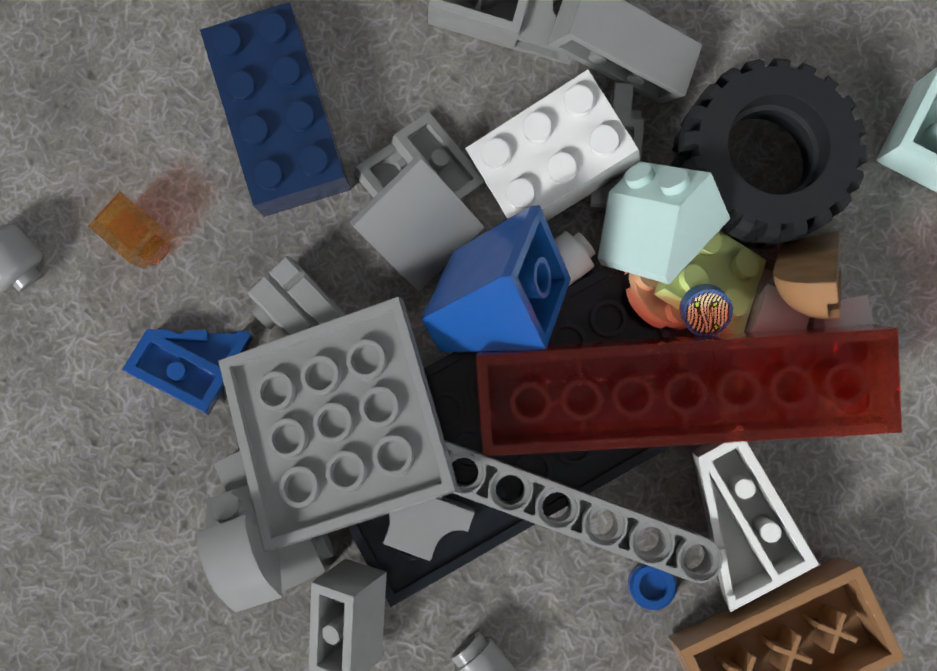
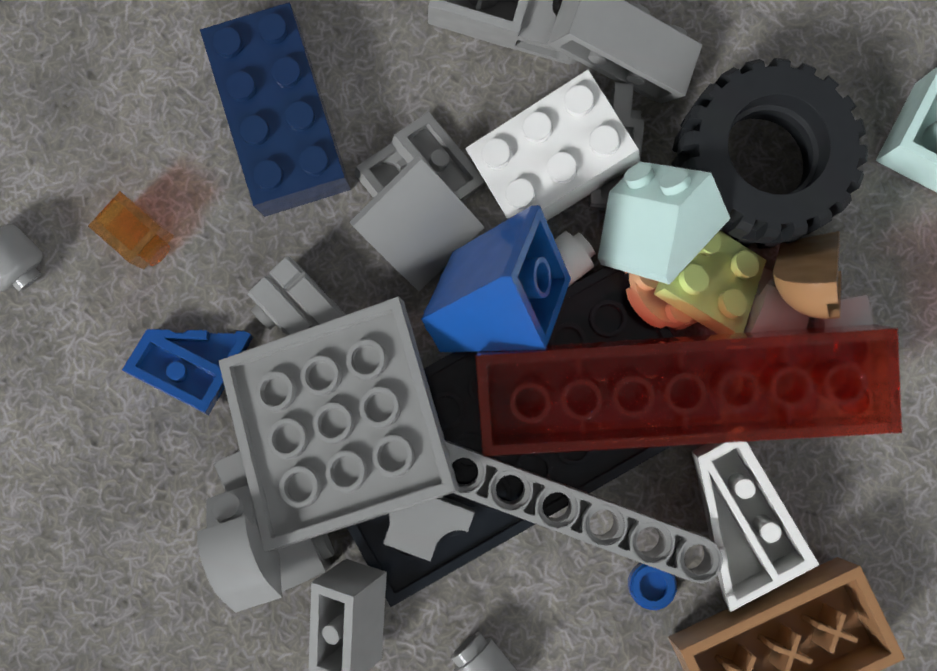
tile [679,284,733,336] -> none

